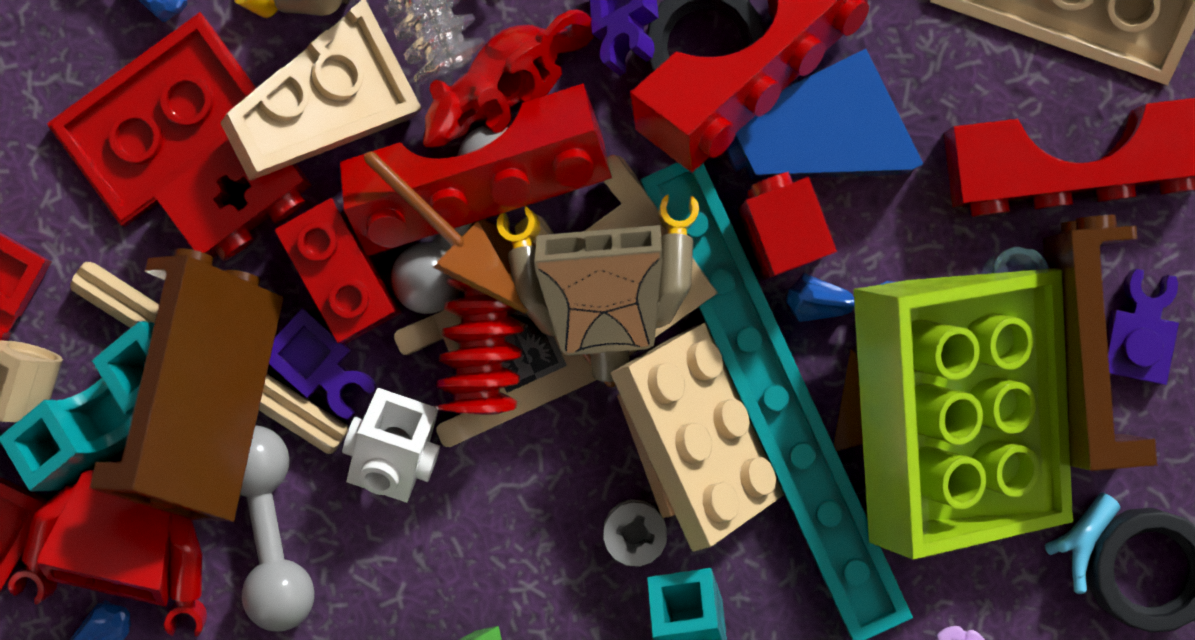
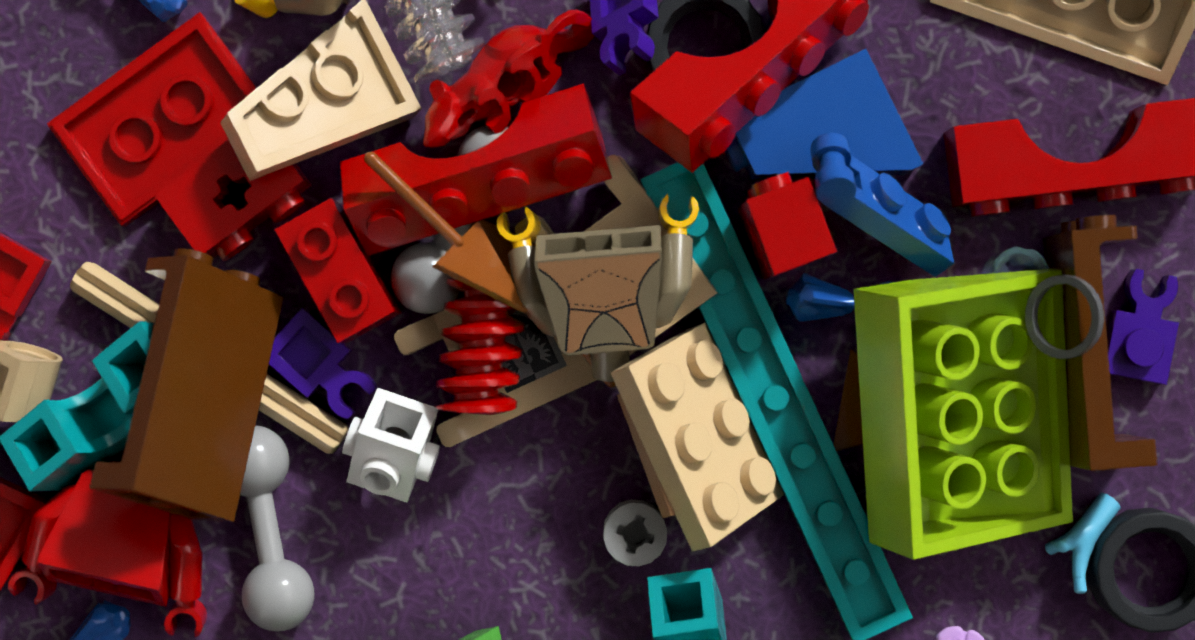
none -> blue plate [810,133,954,277]
none -> dark grey piece [1025,275,1104,359]

